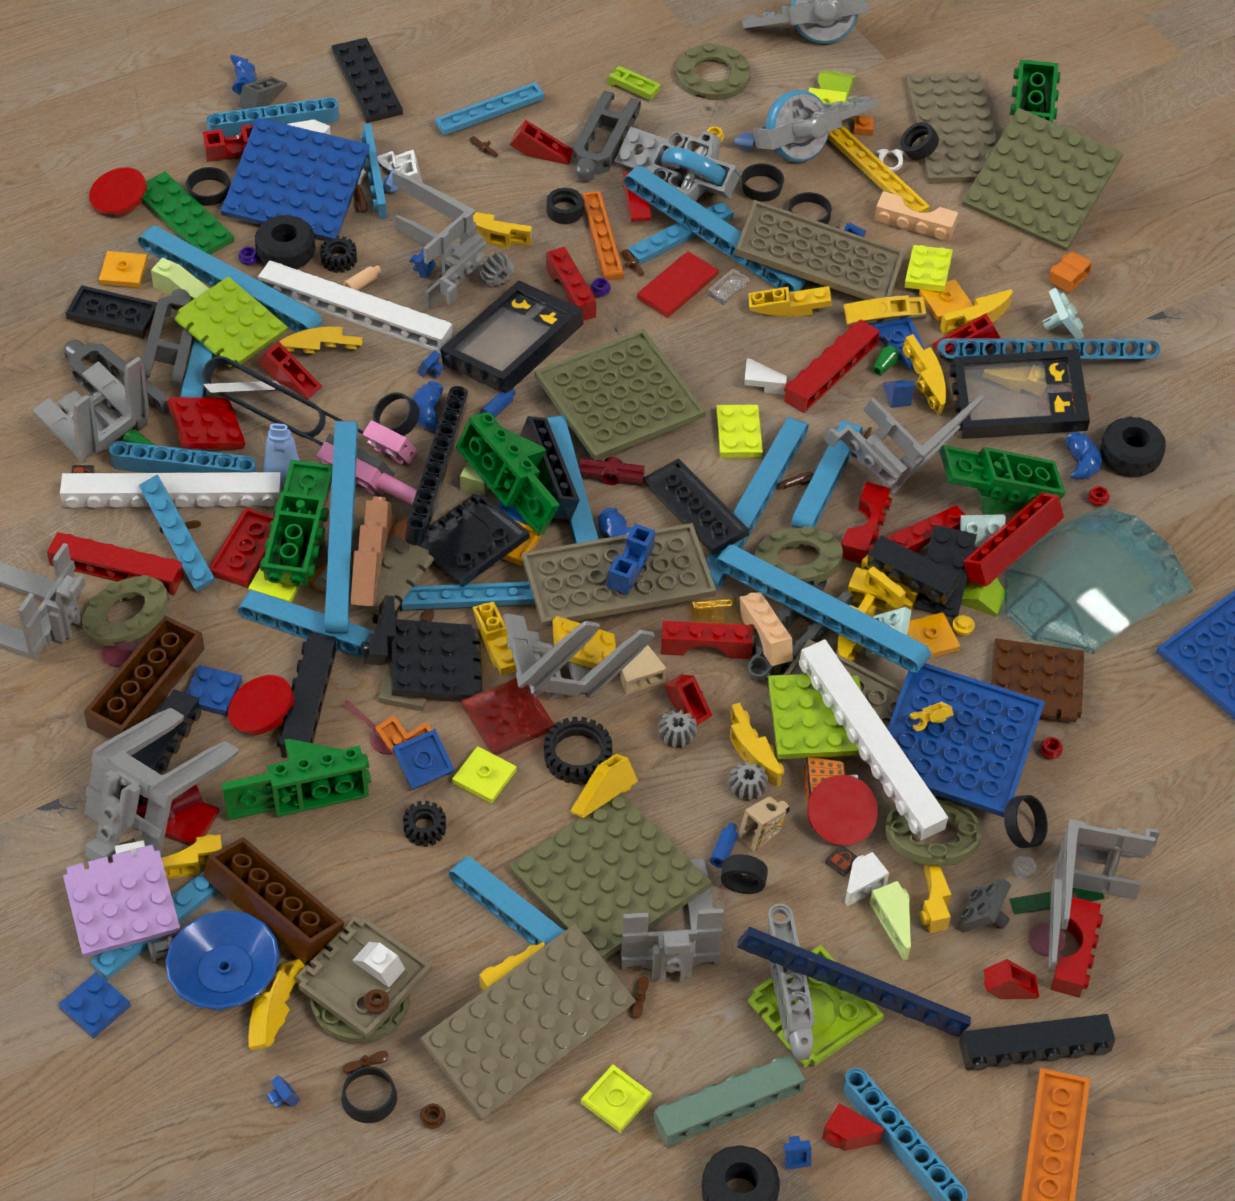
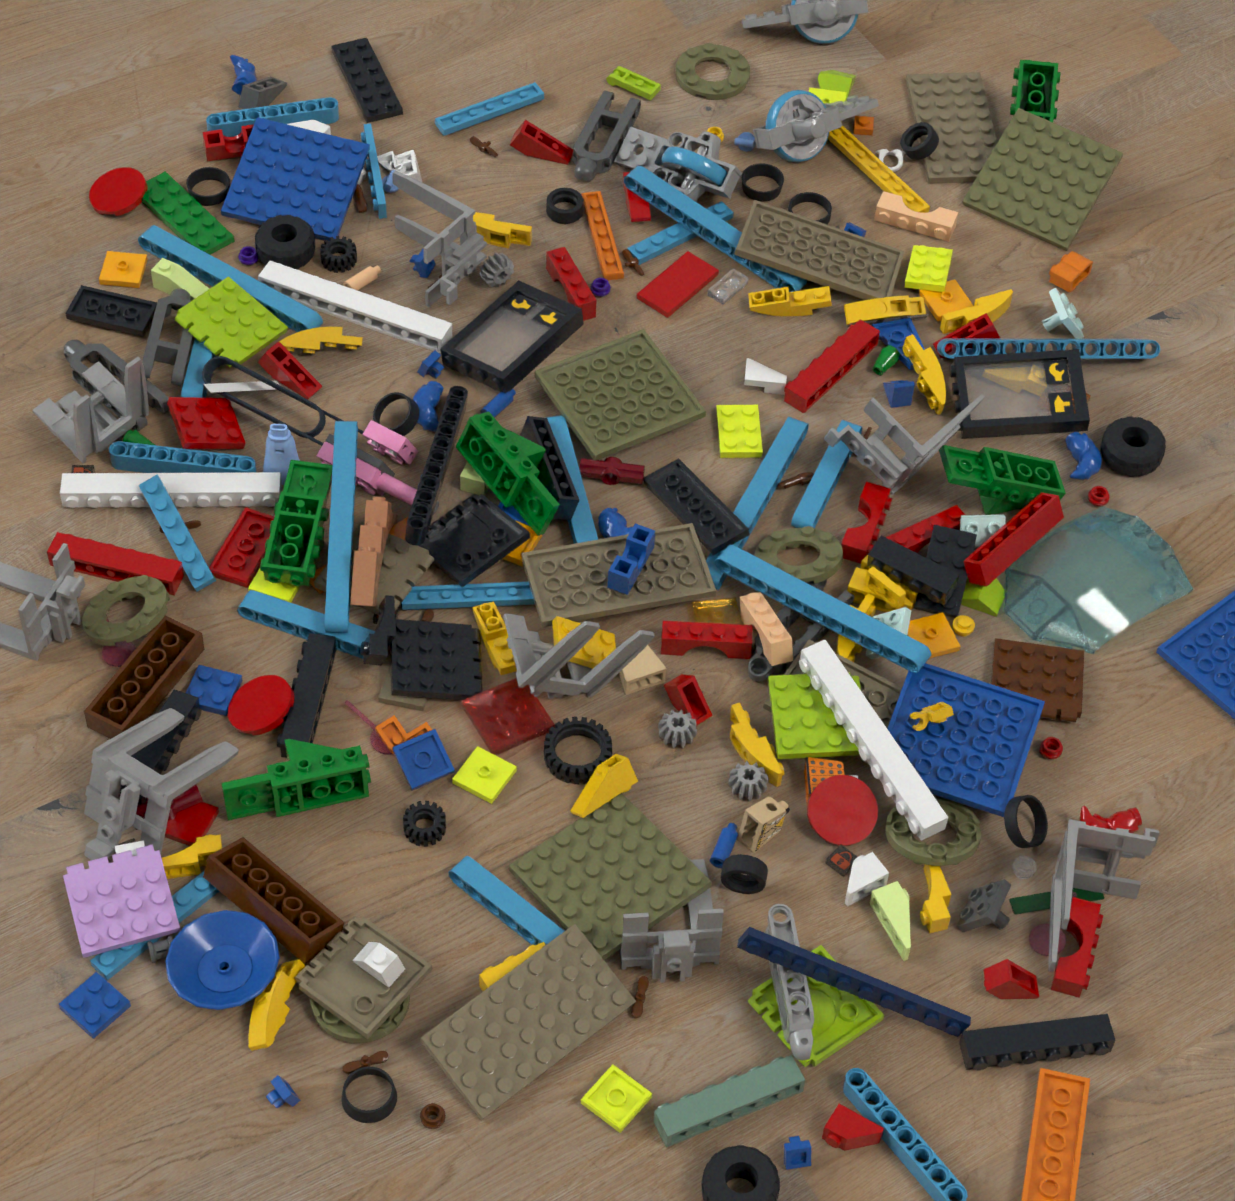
reddish brown plate [364,989,389,1014] -> none
none -> red animal [1080,805,1142,834]

